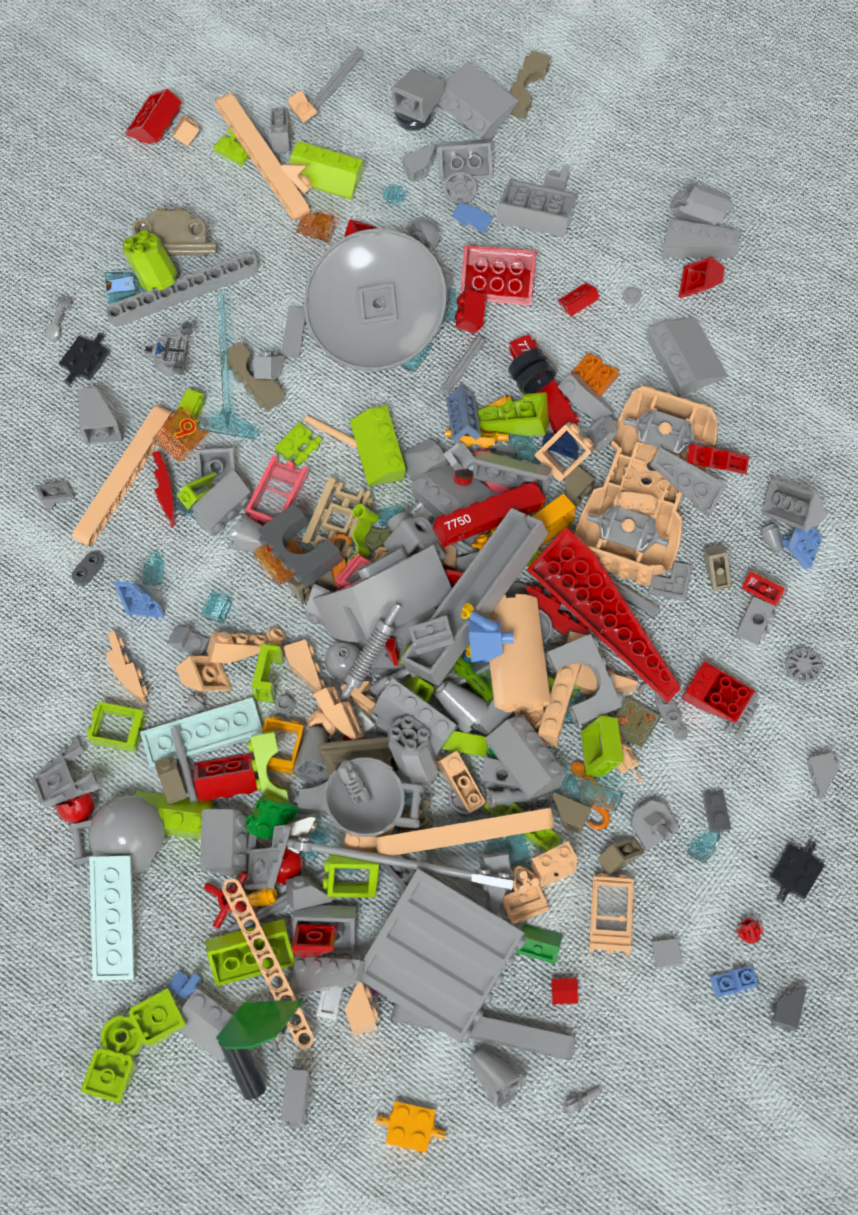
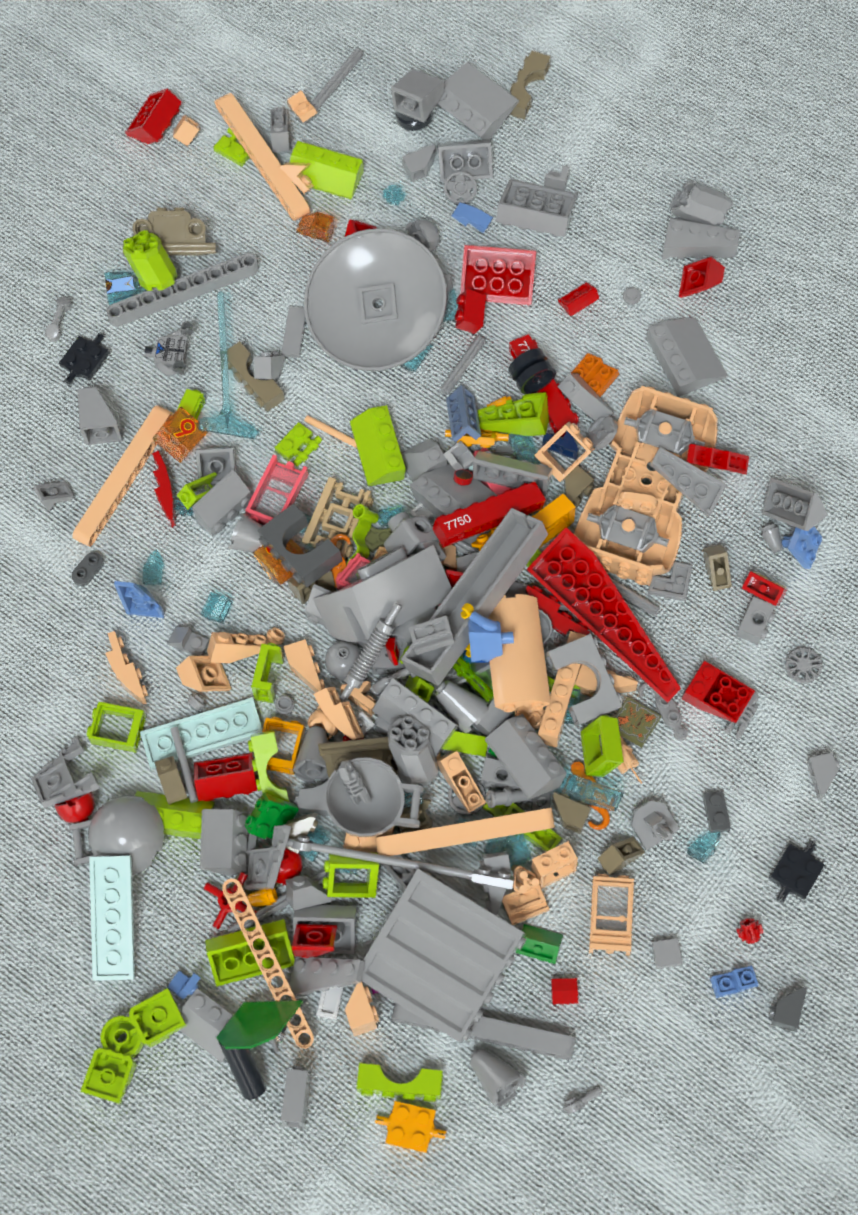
none -> lime arch [356,1063,443,1102]

